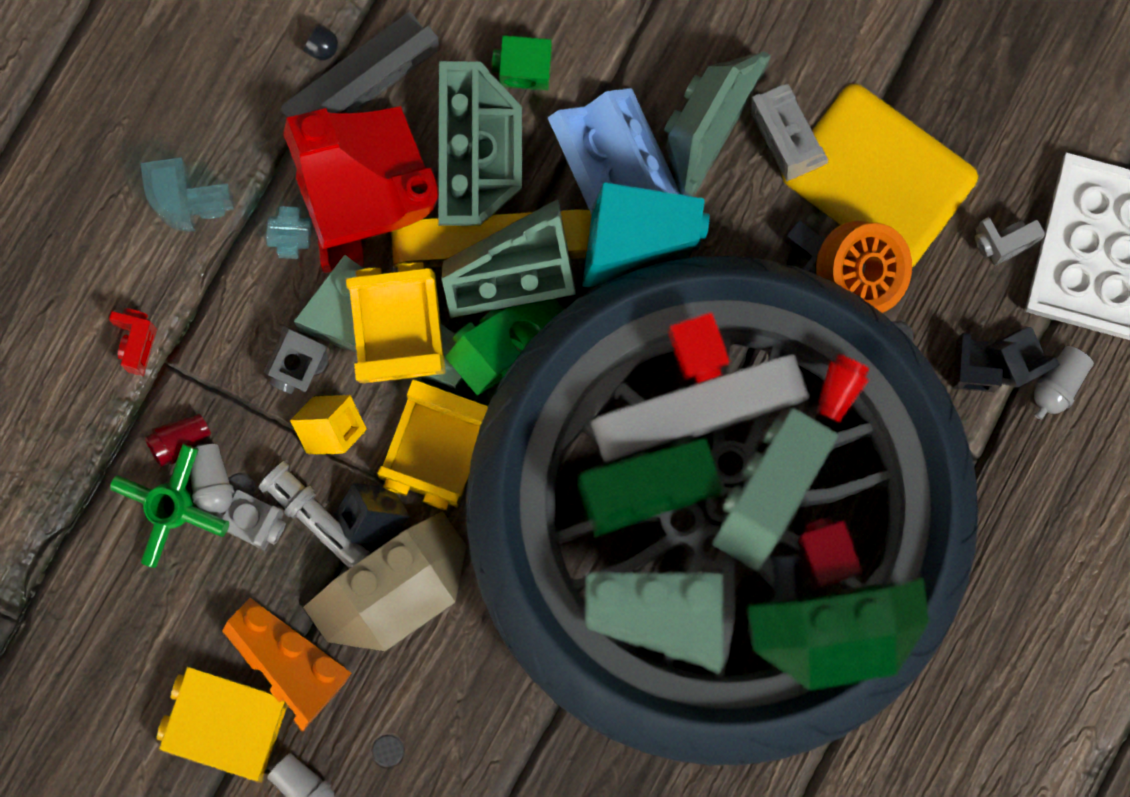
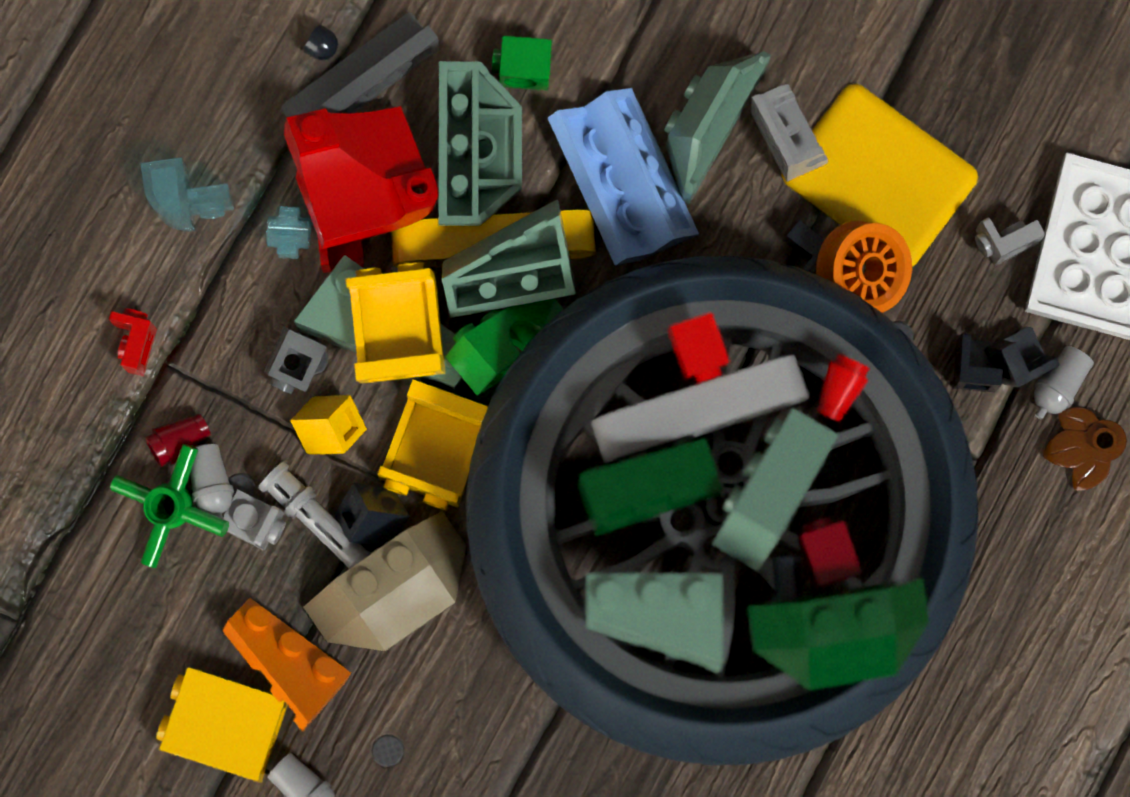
teal slope [582,182,710,287] -> none
none -> reddish brown plate [1043,407,1127,491]

